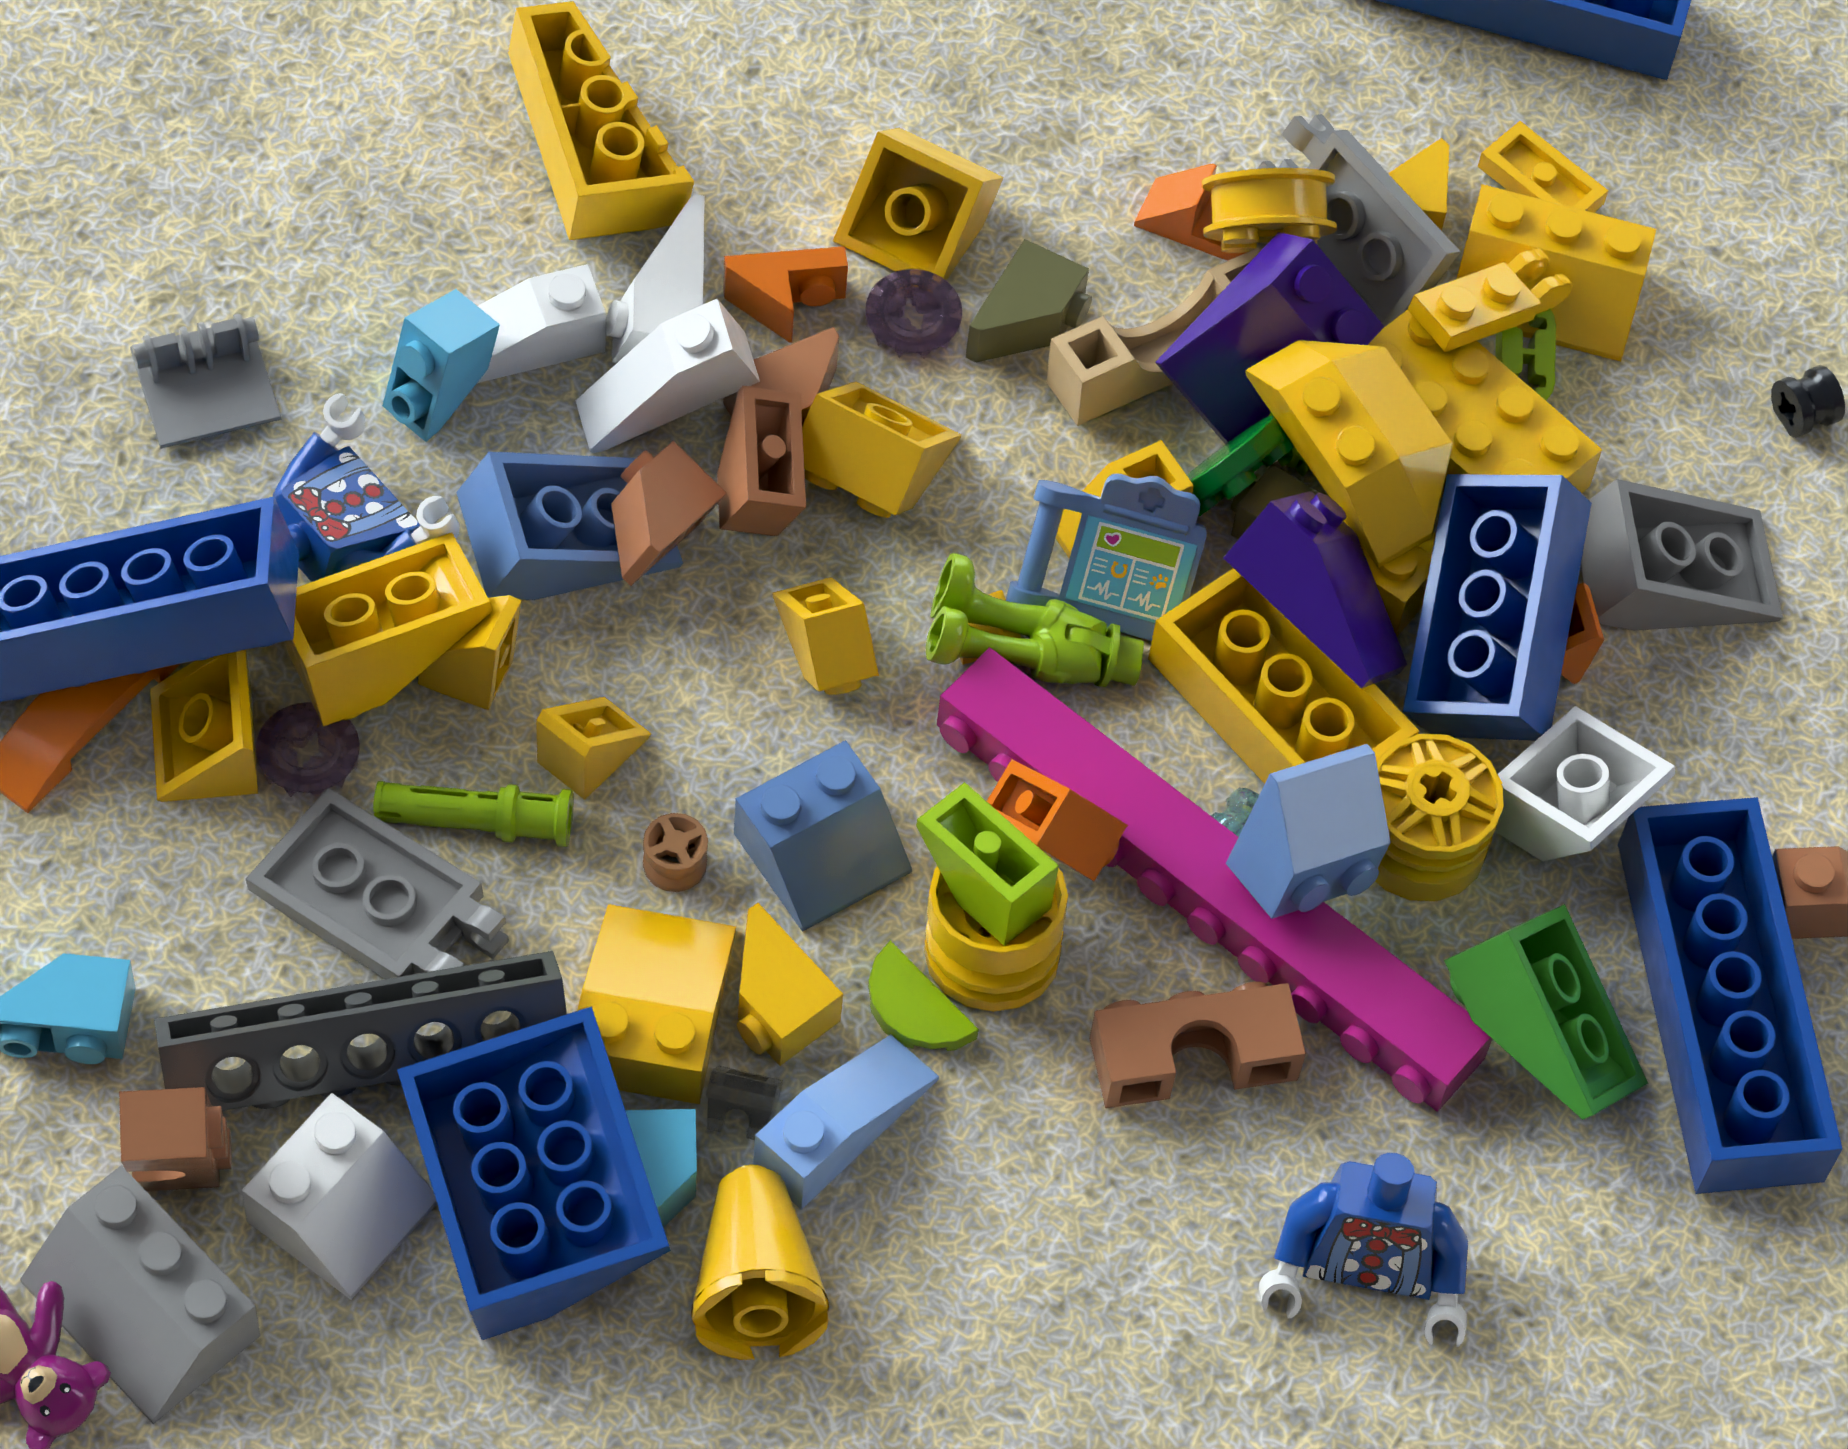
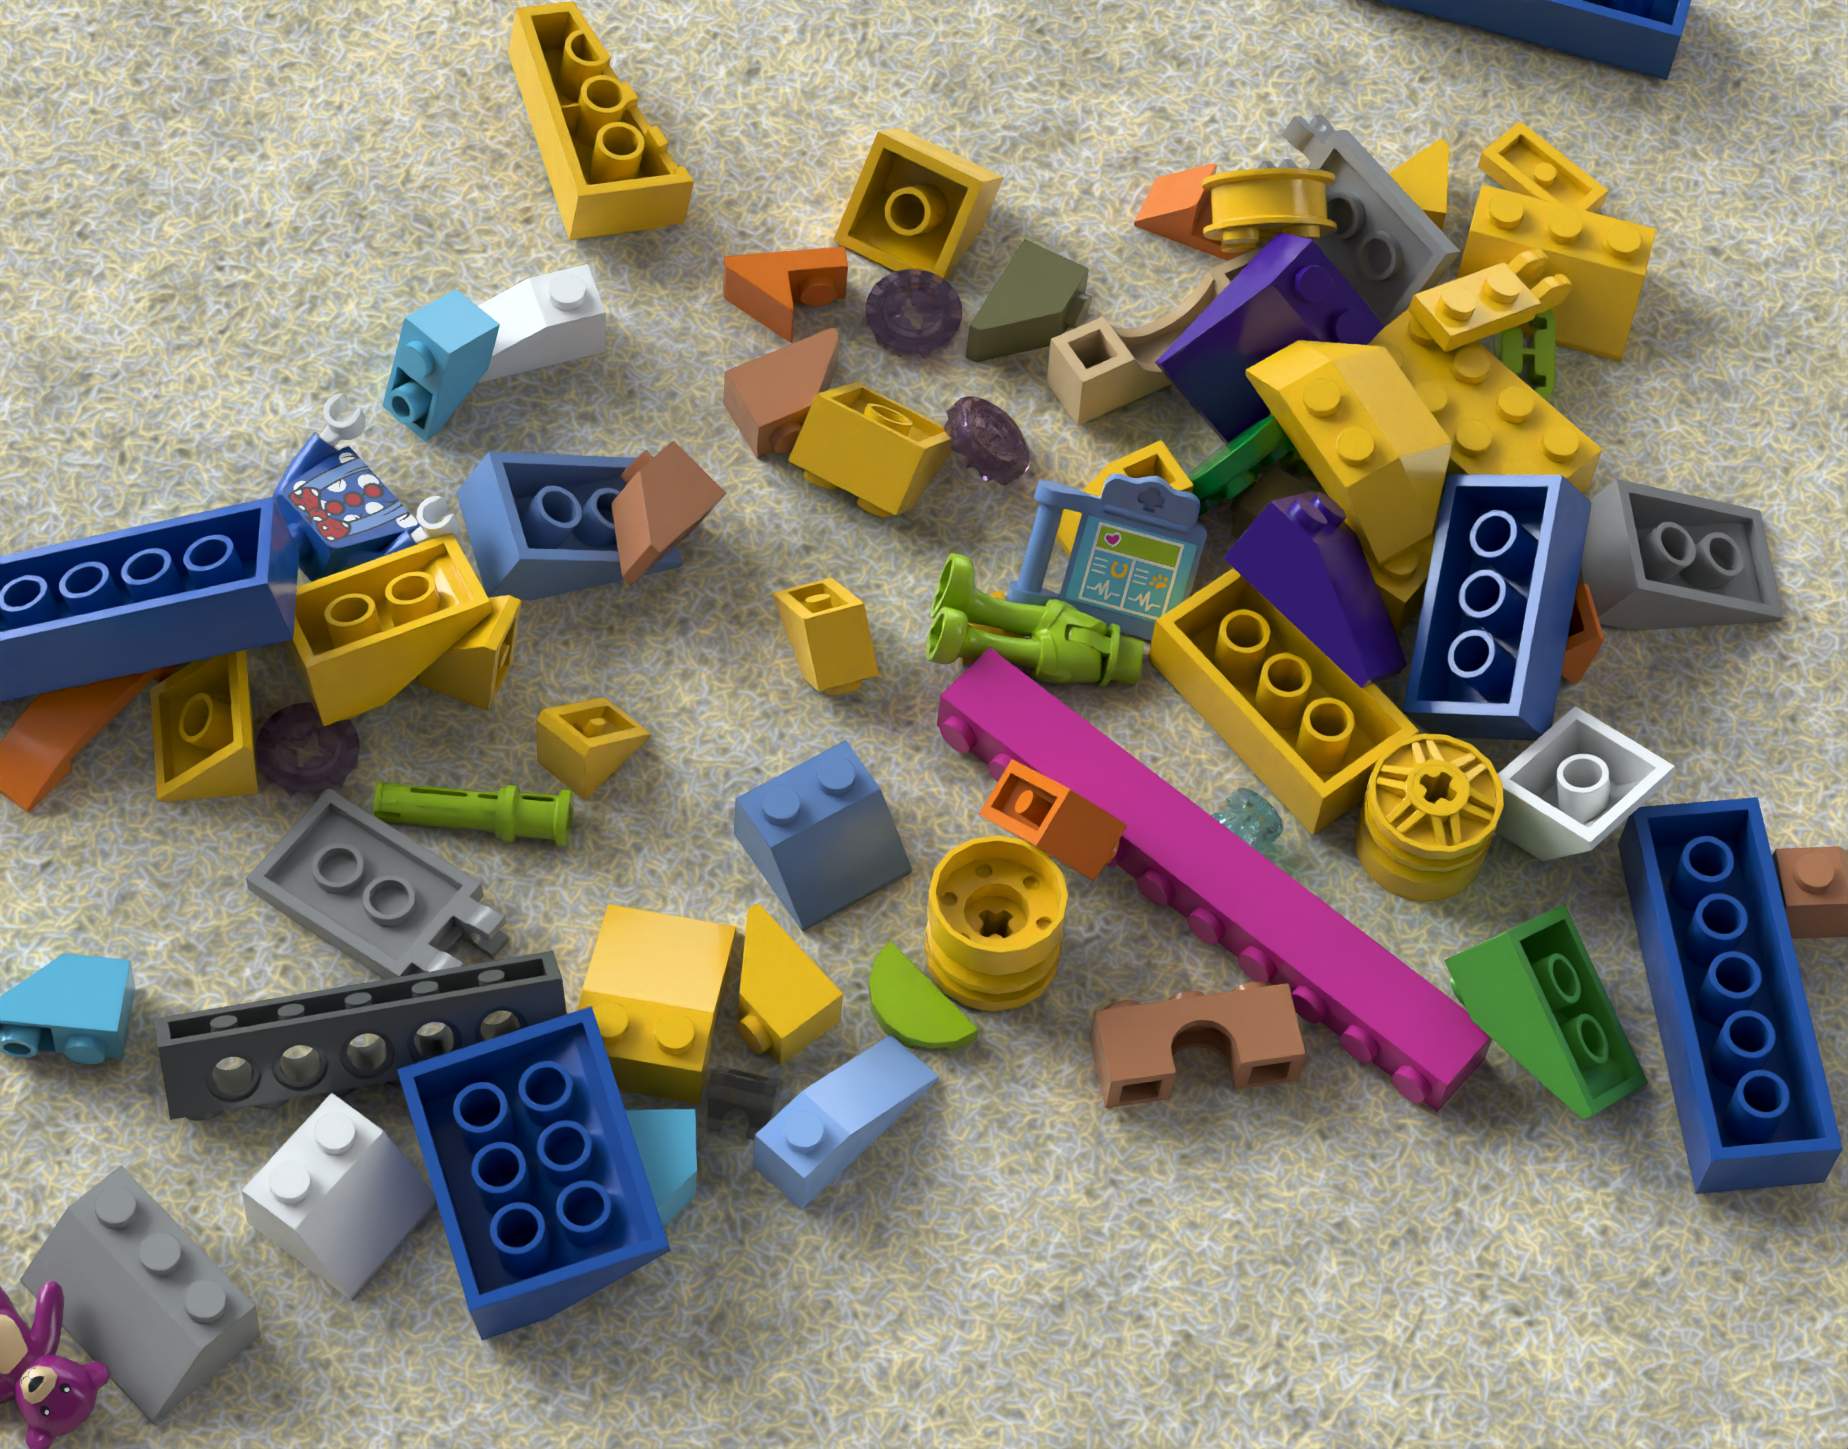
nougat arch [119,1087,232,1191] -> none
light grey hinge [130,313,282,449] -> none
white slope [575,299,760,453] -> none
white slope [605,193,705,363] -> none
medium nougat wheel [643,813,708,892] -> none
yellow cone [691,1164,829,1360] -> none
nougat slope [717,386,806,536] -> none
lime slope [916,782,1059,946] -> none
medium blue slope [1226,744,1391,919] -> none
blue torso [1259,1153,1468,1347] -> none
black wheel [1771,365,1845,438] -> none
none -> gear [943,396,1030,486]

